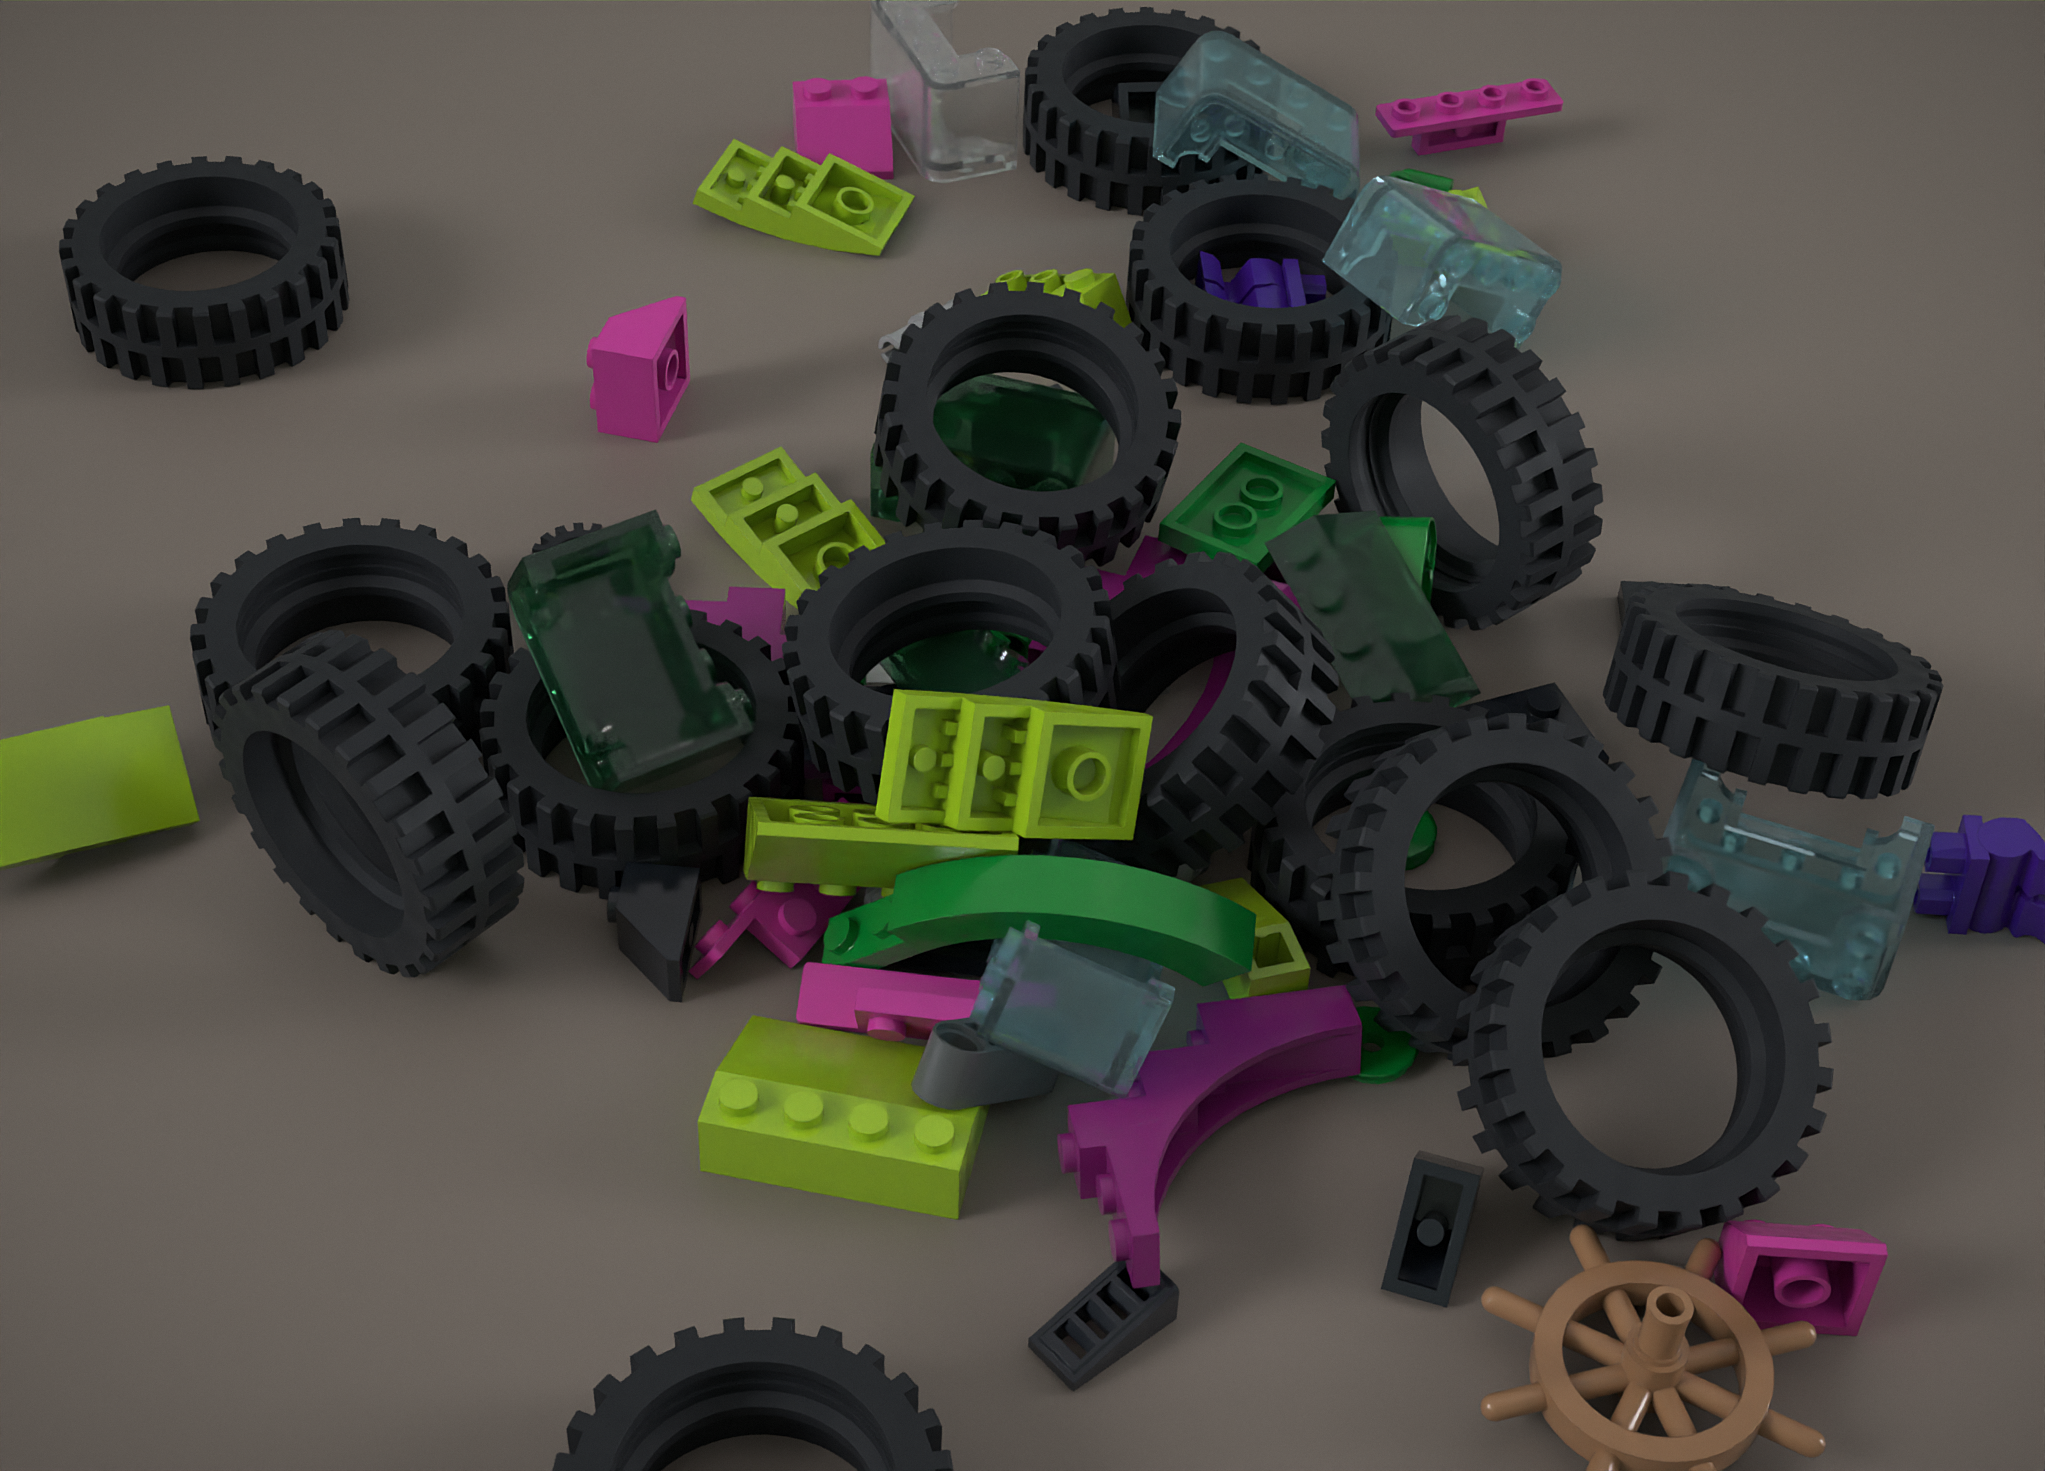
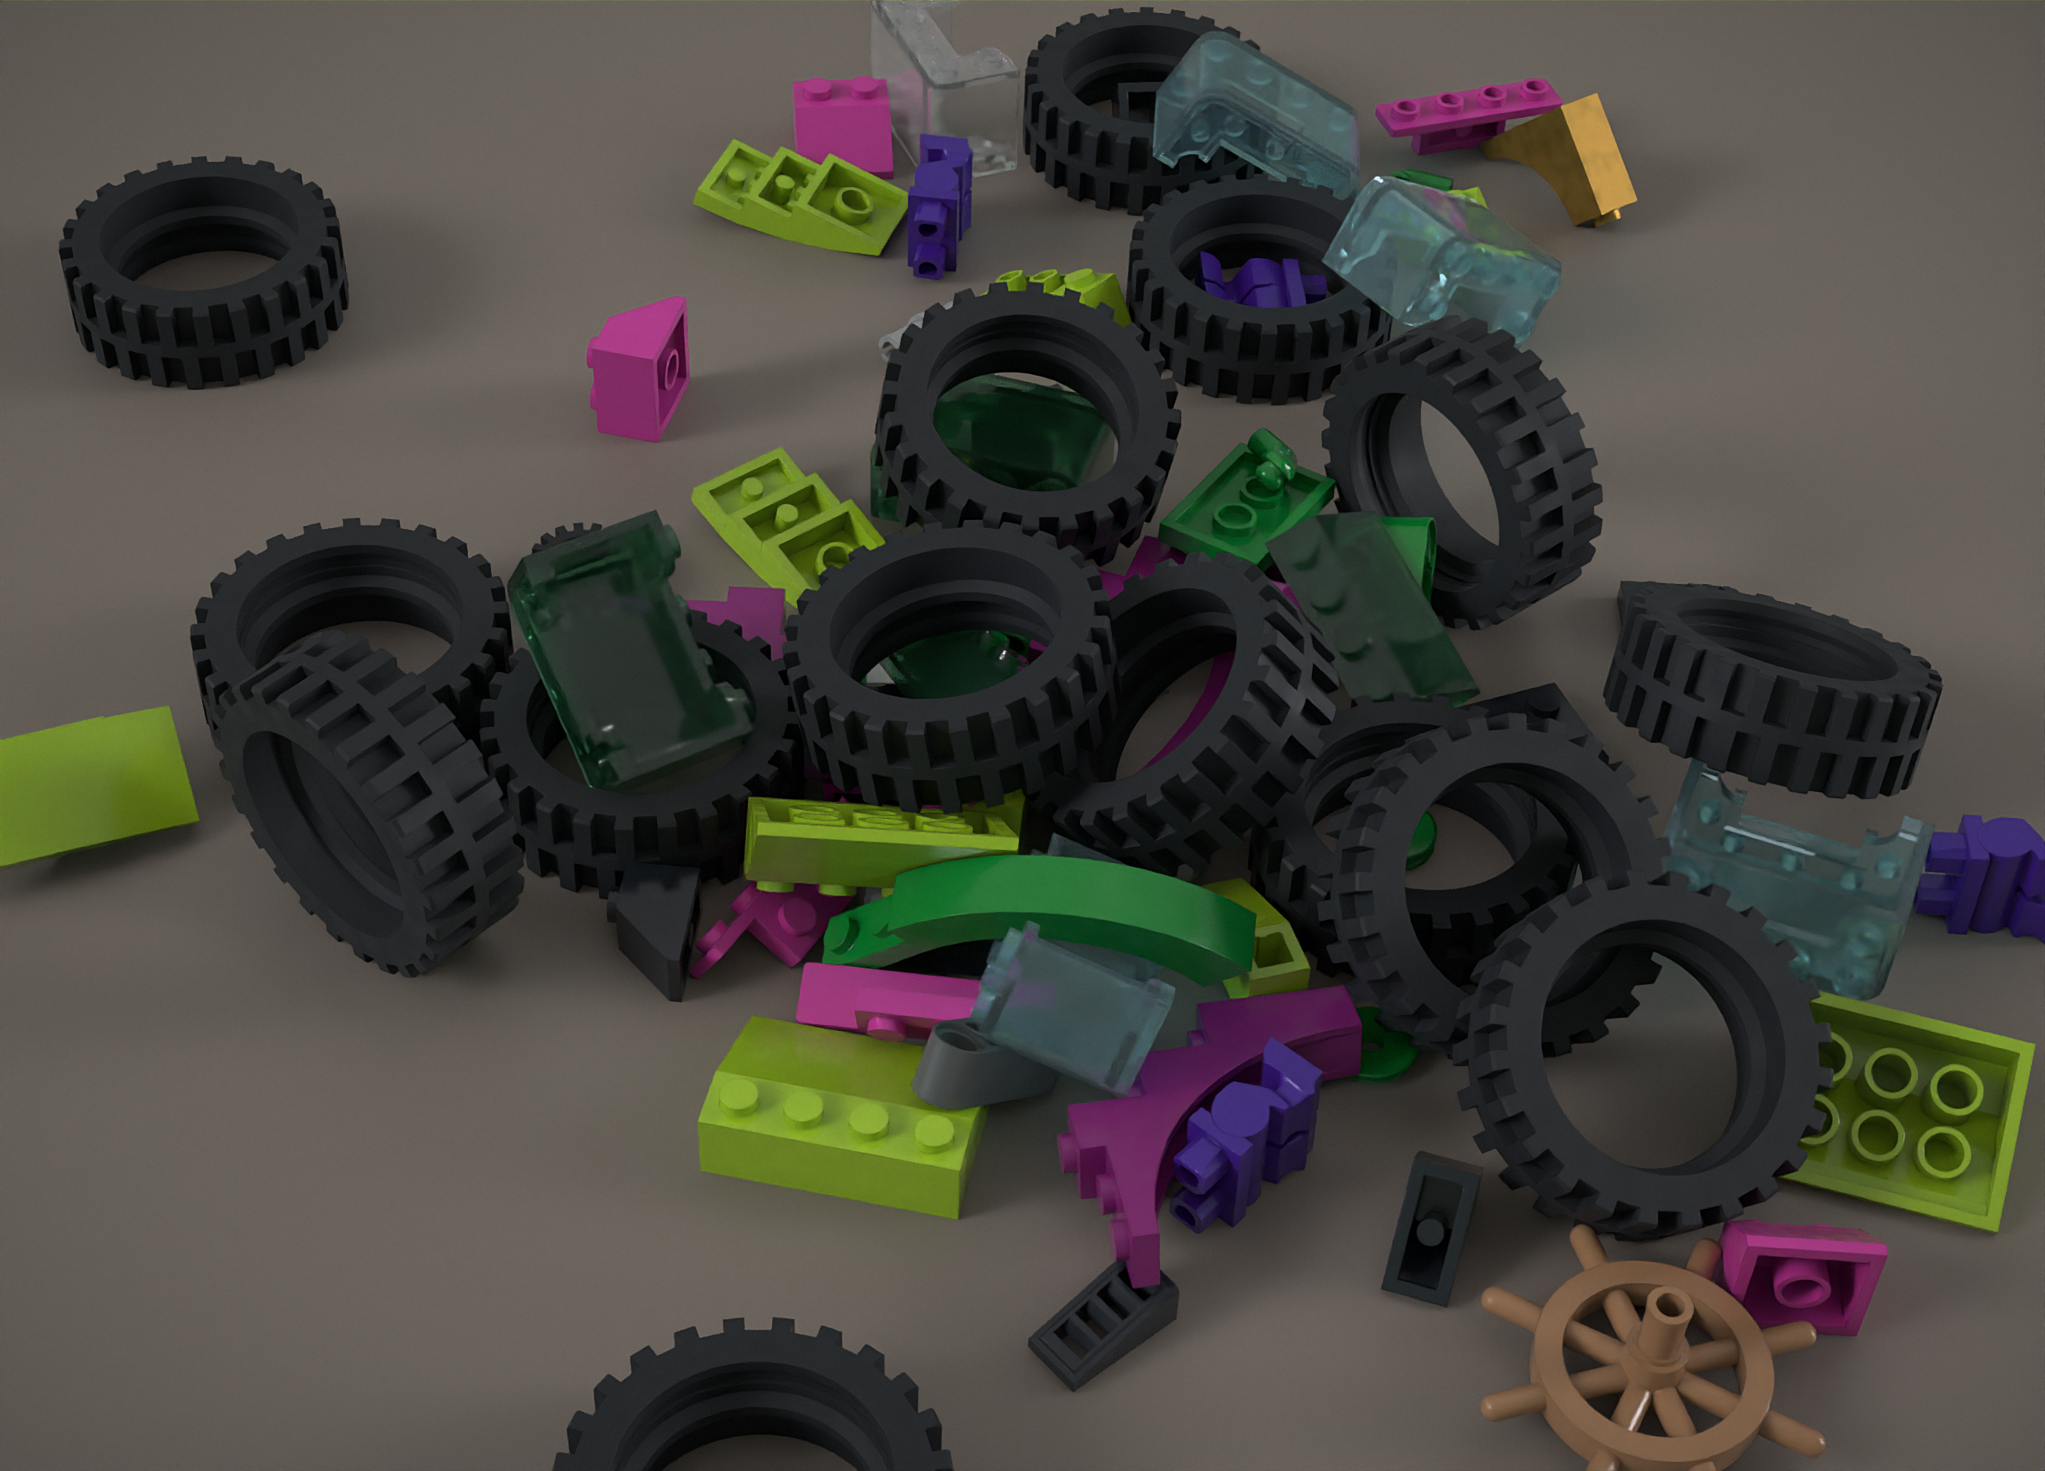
lime slope [875,689,1153,840] -> none
none -> dark purple hips [908,134,973,280]
none -> dark purple hips [1169,1036,1323,1234]
none -> green arm [1247,428,1298,491]
none -> pearl gold arch [1480,92,1638,228]
none -> lime slope [1777,991,2036,1235]

